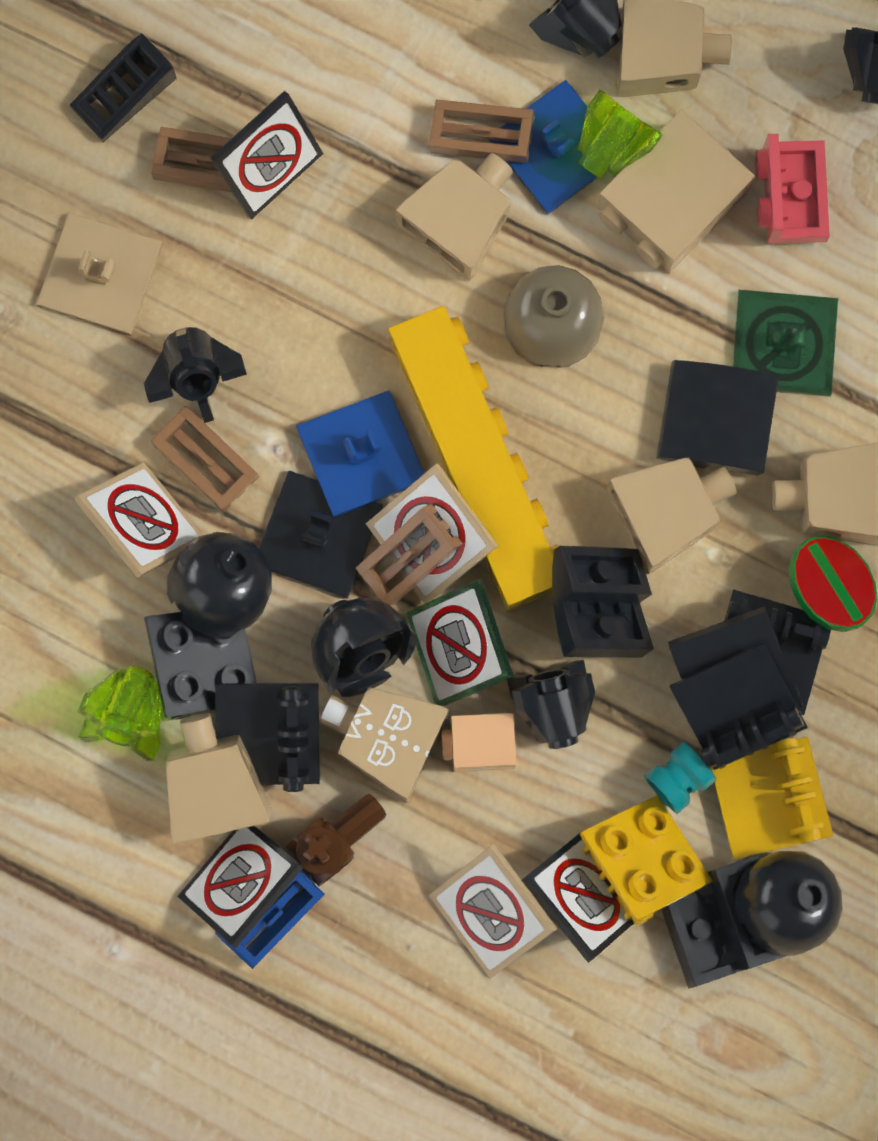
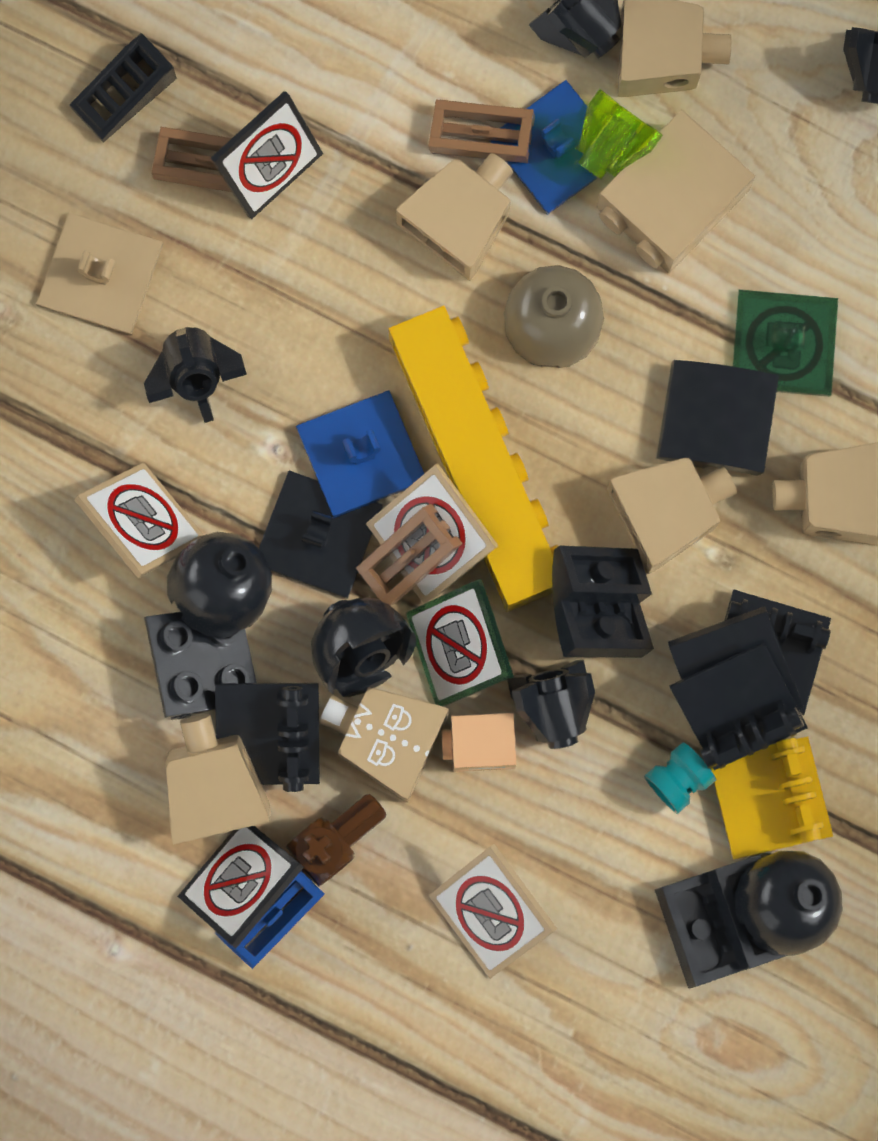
clear neon green brick [78,666,162,761] -> none
medium nougat tile [151,405,259,513] -> none
piece [521,833,634,963] -> none
yellow hinge [580,795,713,926] -> none
coral bracket [755,134,830,244] -> none
red piece [789,535,877,632] -> none

